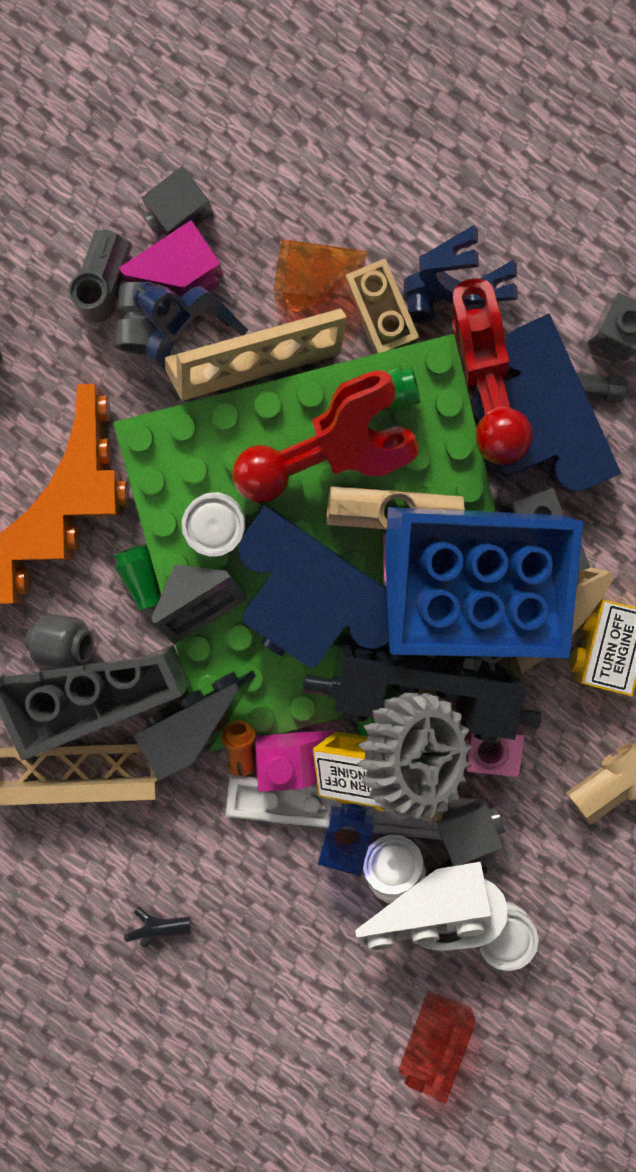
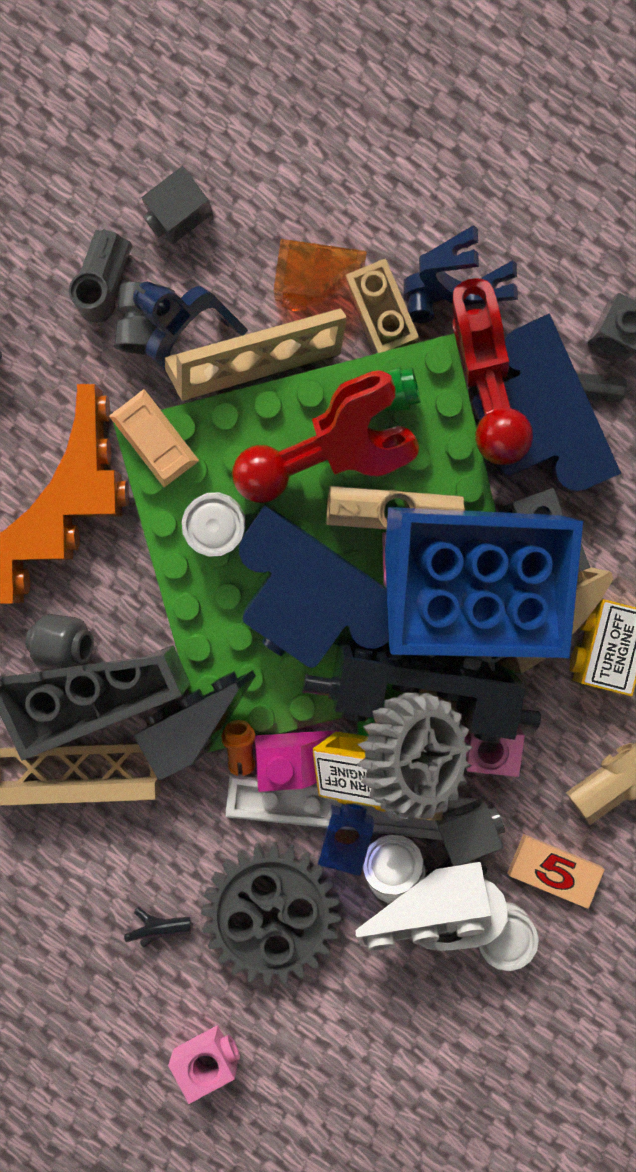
green cone [113,544,161,610] -> none
dark pink slope [119,220,223,297] -> none
dark grey slope [151,564,247,645] -> none
clear red hinge [398,990,476,1103] -> none
none -> light nougat tile [109,389,199,488]
none -> bright pink brick [168,1025,240,1104]
none -> dark grey gear [201,842,341,986]
none -> light nougat tile [507,834,605,909]

